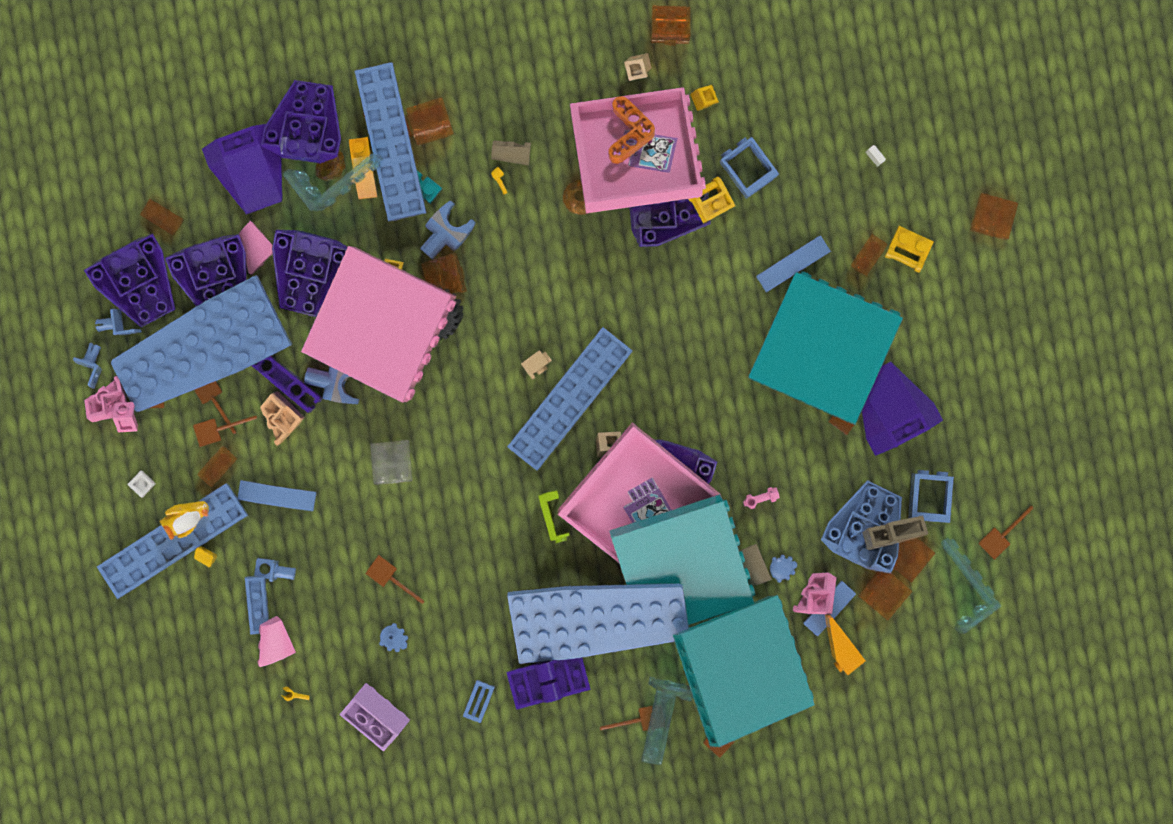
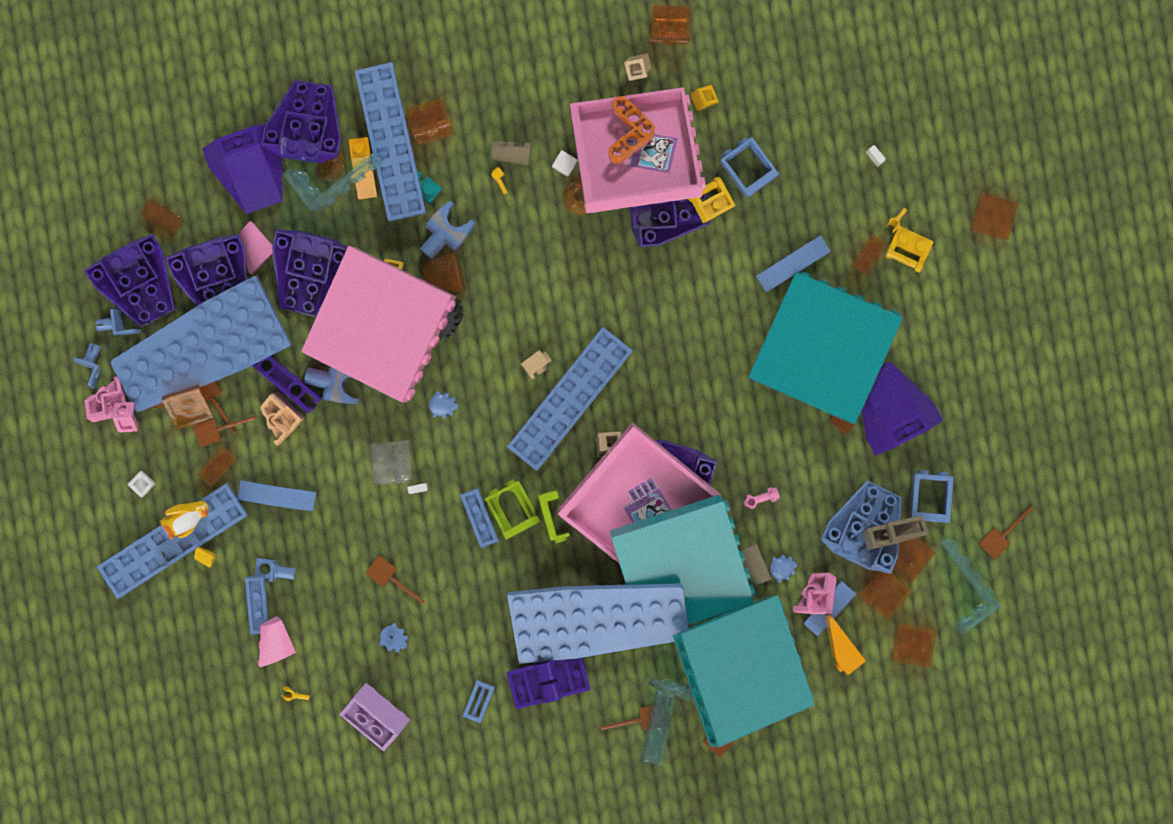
none -> clear orange plate [162,384,213,429]
none -> white tile [407,483,429,494]
none -> medium blue piece [429,391,458,419]
none -> medium blue tile [460,488,499,548]
none -> lime panel [485,479,540,540]
none -> white tile [552,150,578,177]
none -> yellow hand [886,208,907,233]
none -> clear orange plate [892,623,937,668]

